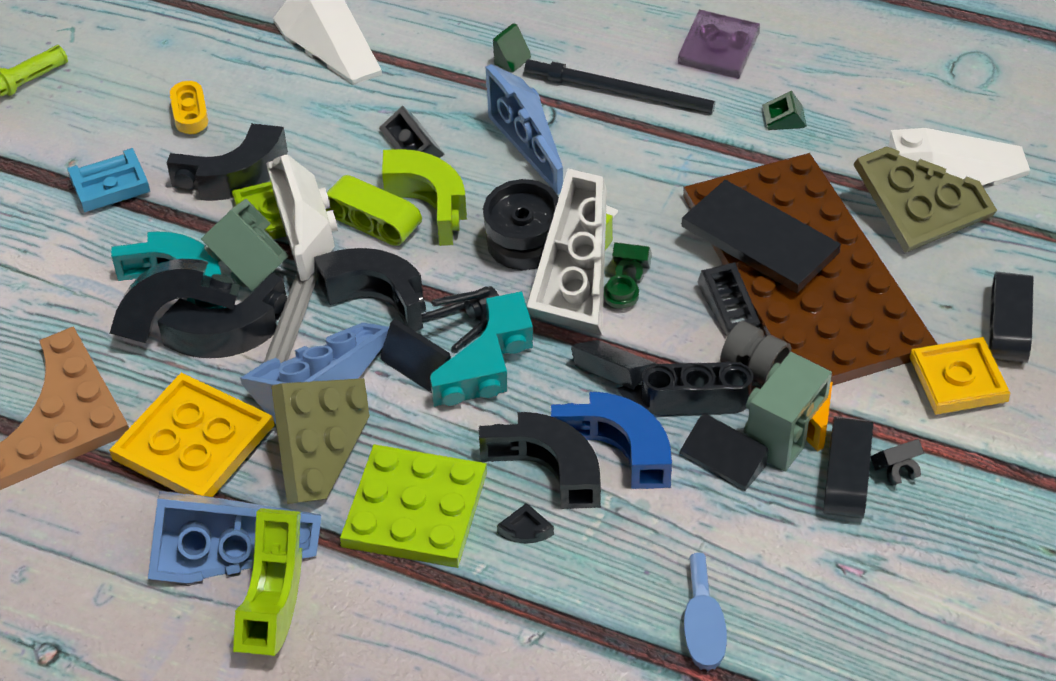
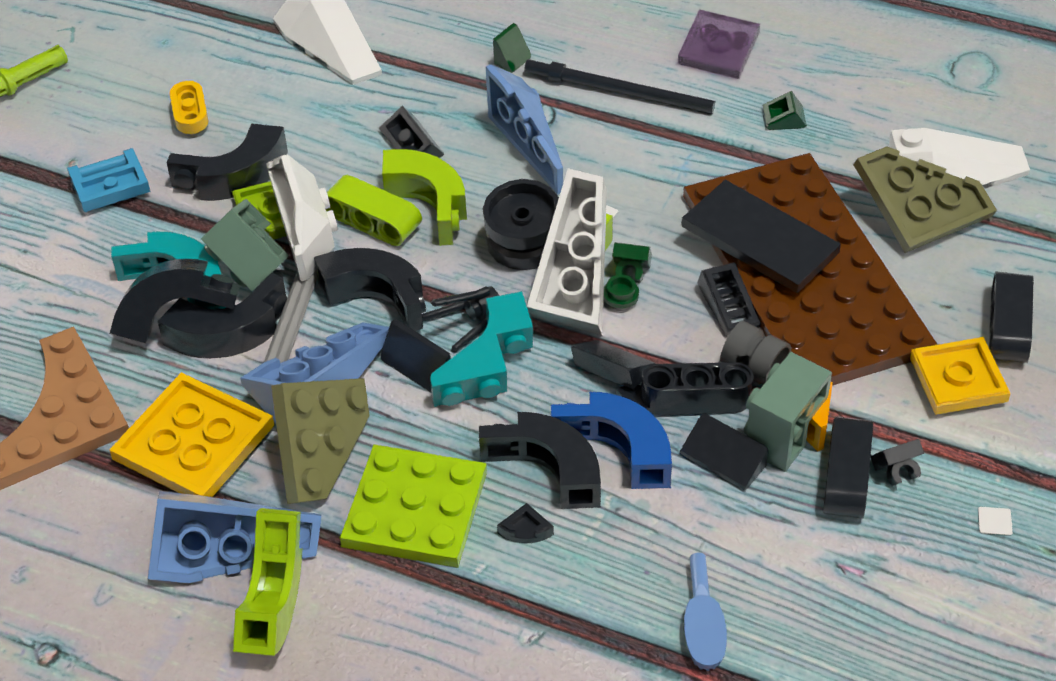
none -> white sticker [978,507,1013,535]

